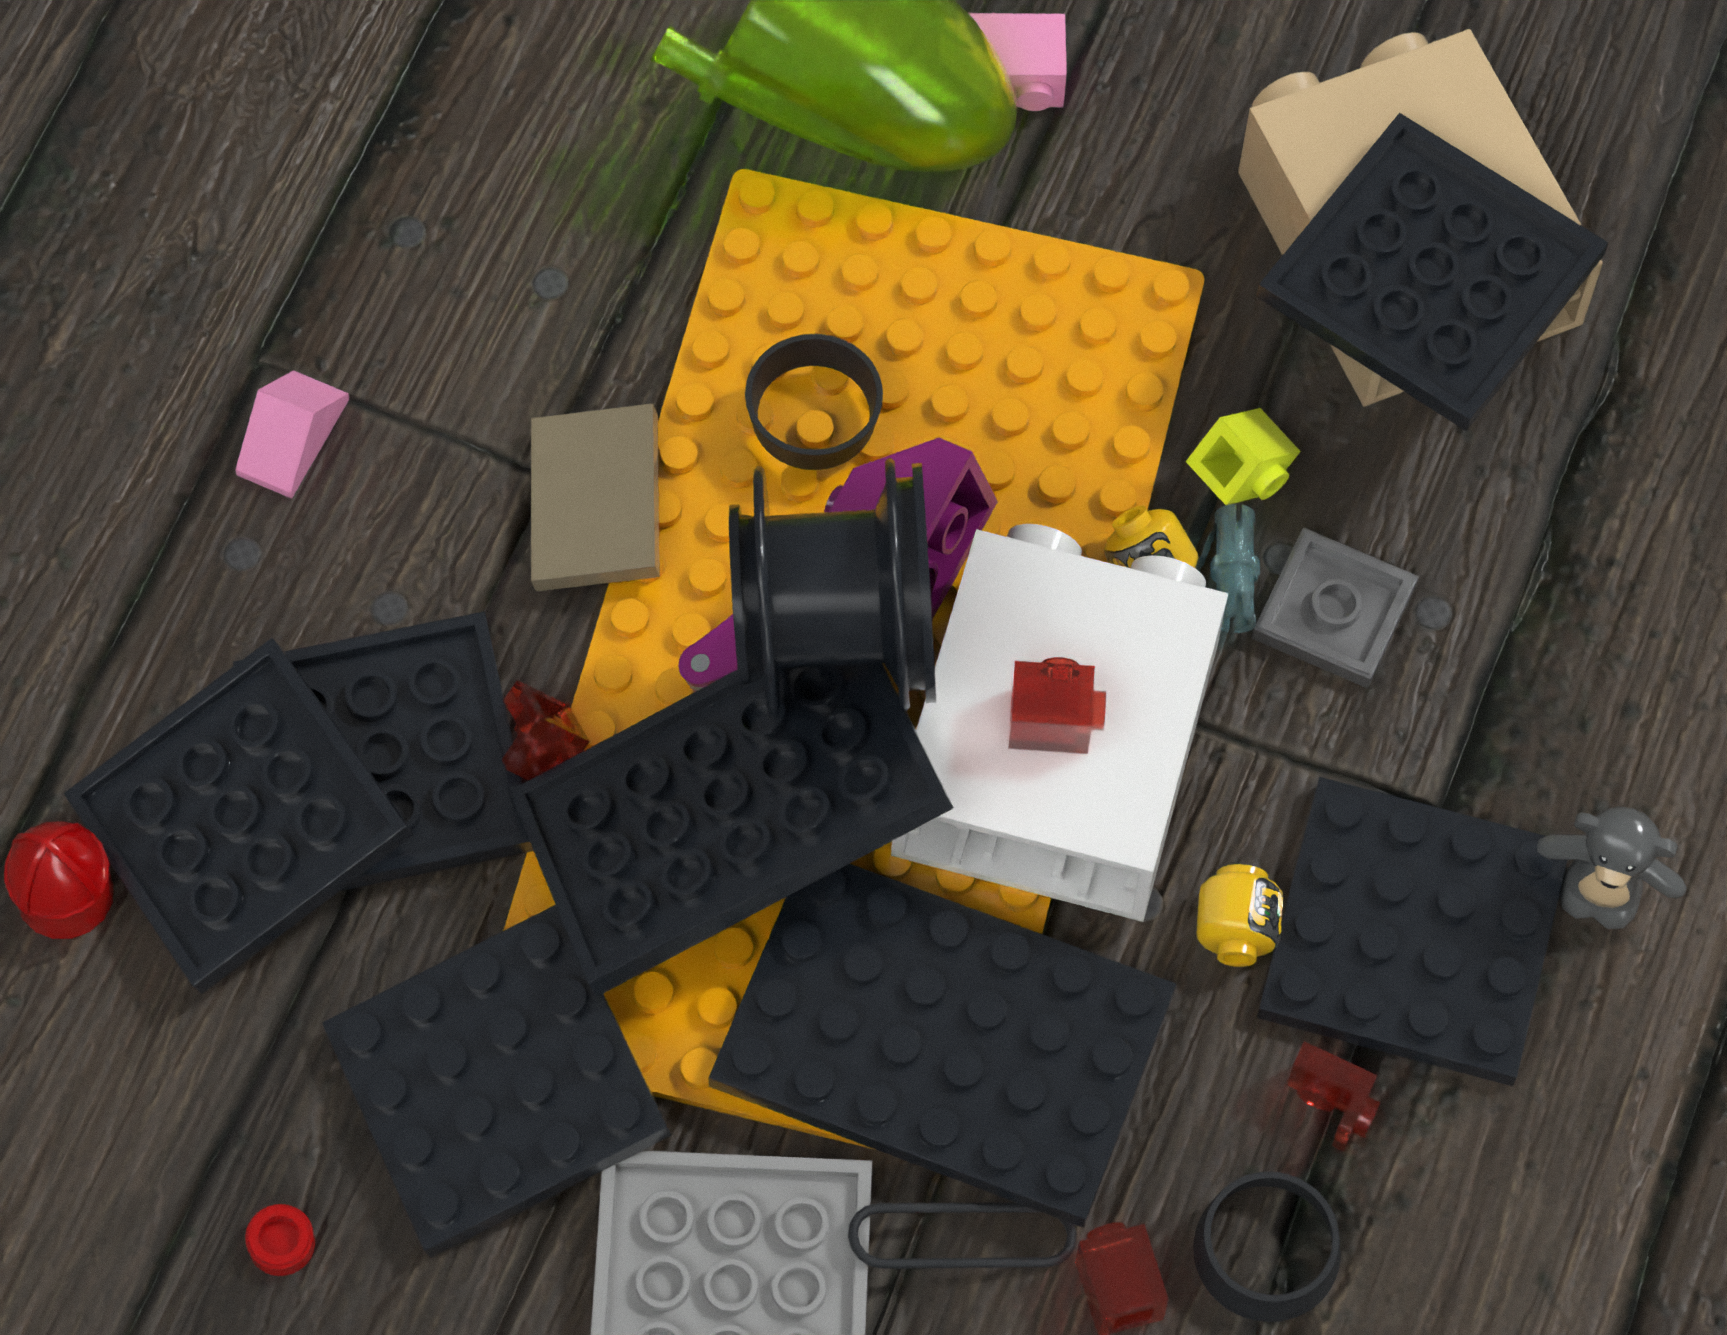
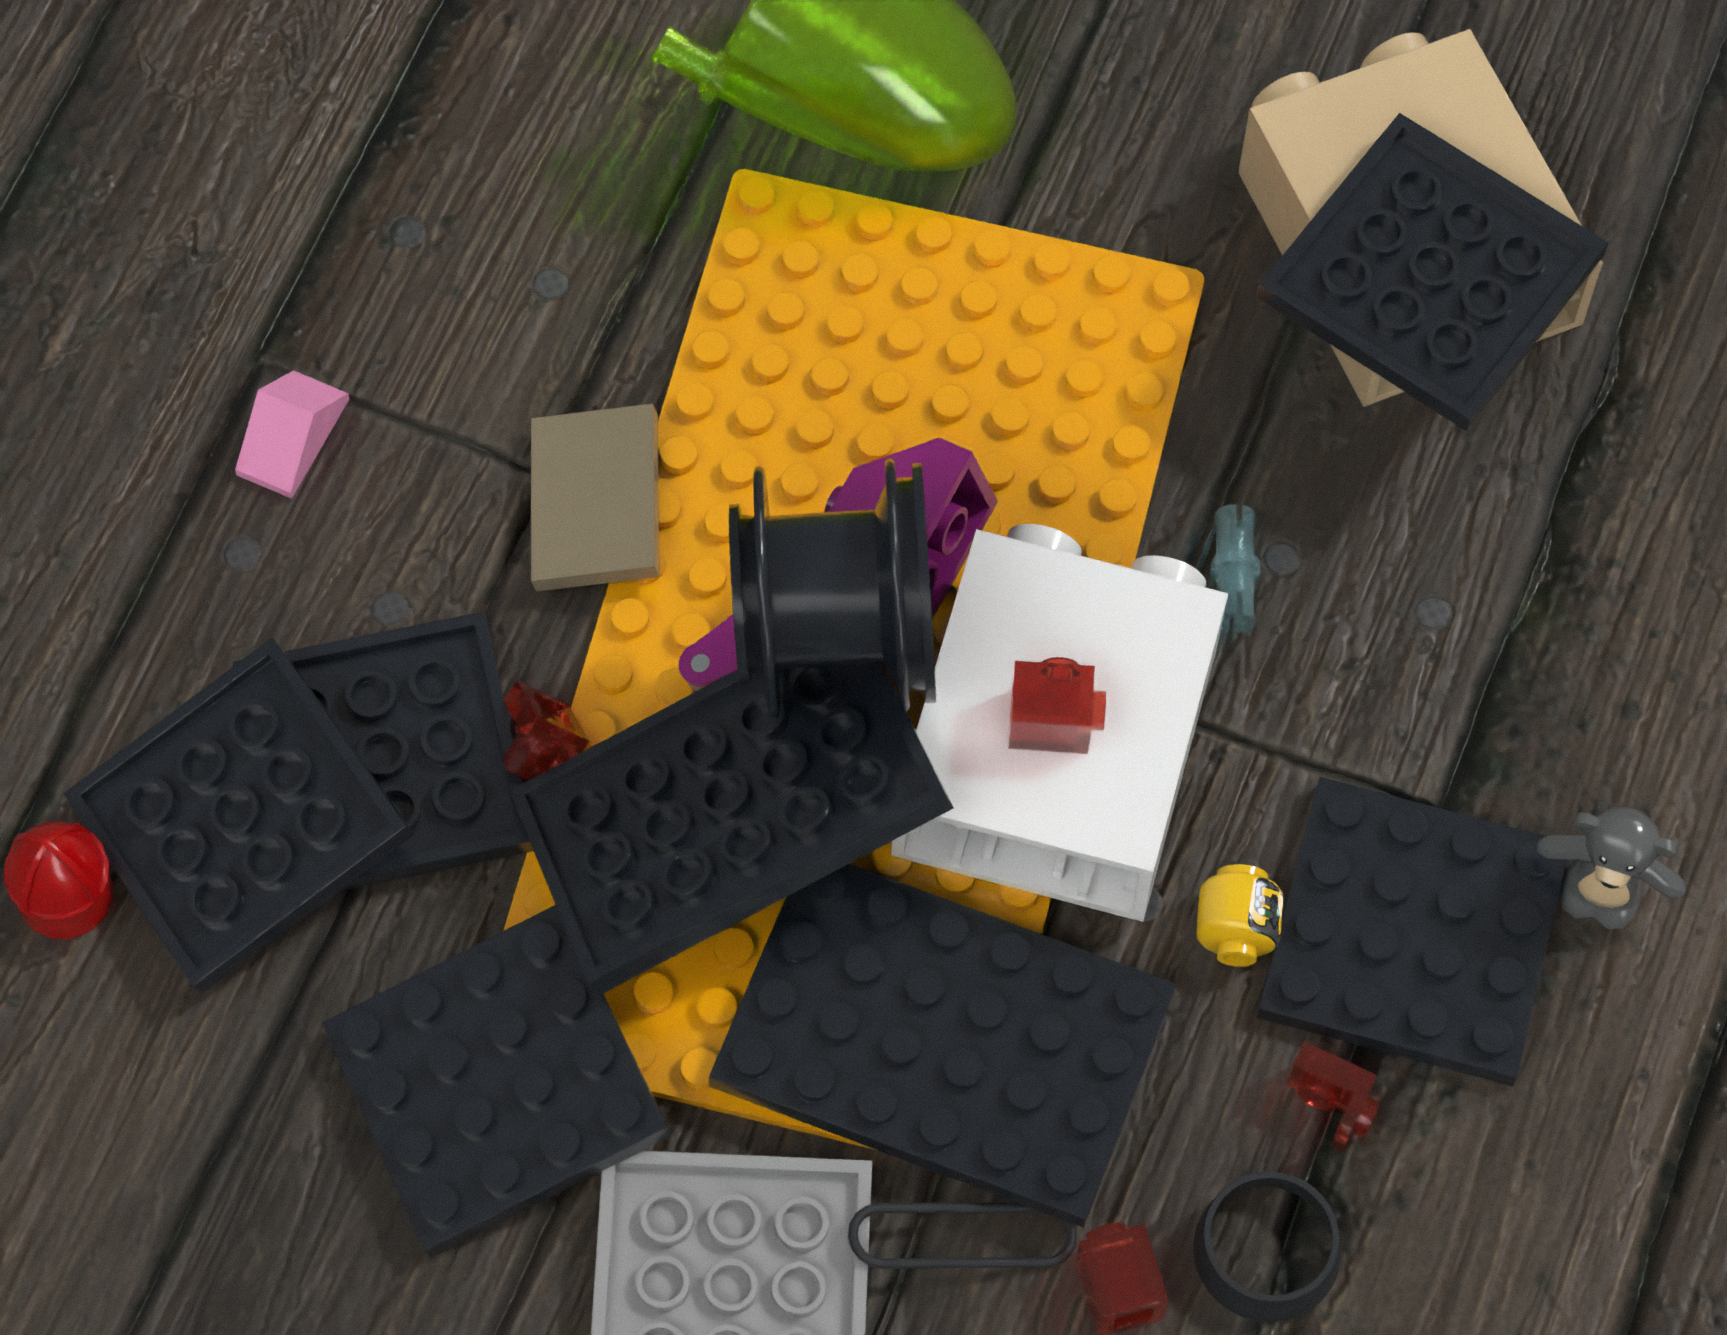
red tile [245,1204,315,1276] -> none
black tyre [745,334,883,470] -> none
bright pink slope [943,13,1067,111] -> none
yellow head [1104,506,1198,568] -> none
neon yellow brick [1185,408,1301,505] -> none
flat silver tile [1252,527,1419,688] -> none

